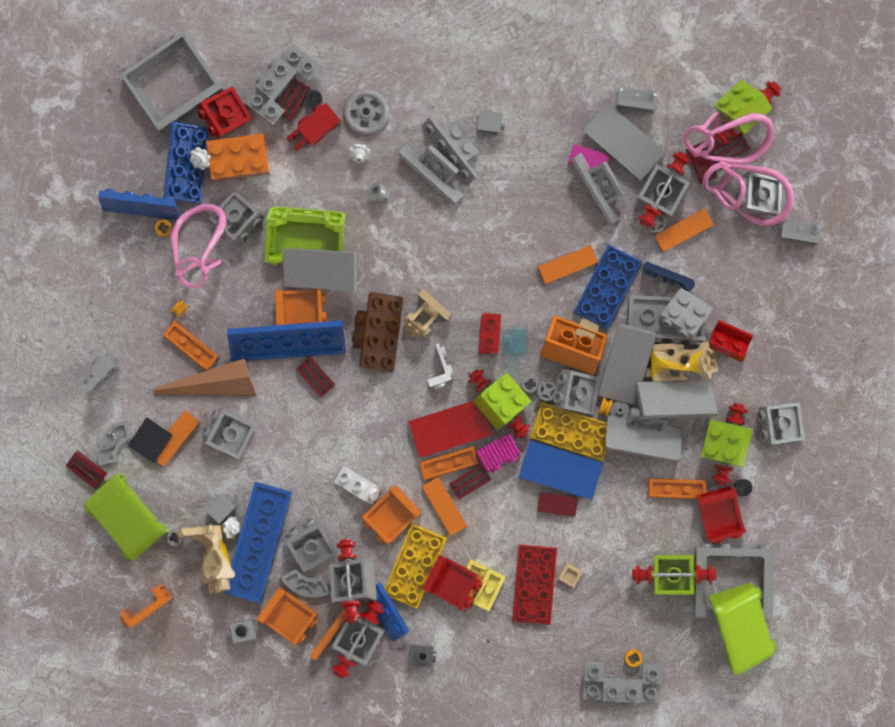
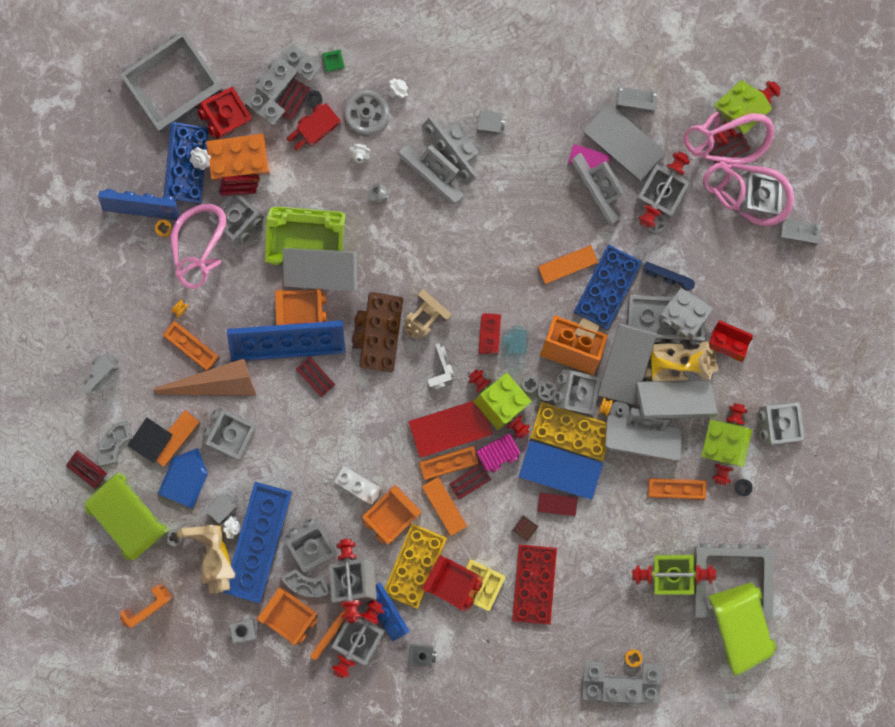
tan tile [557,562,583,589] -> none
orange tile [654,208,714,252] -> none
dark red tile [686,142,718,184] -> none
red panel [695,485,747,544] -> none
none -> blue tile [157,448,208,508]
none -> dark red tile [219,174,260,196]
none -> green tile [322,49,345,73]
none -> white plant [388,78,408,98]
none -> tile [512,515,539,542]

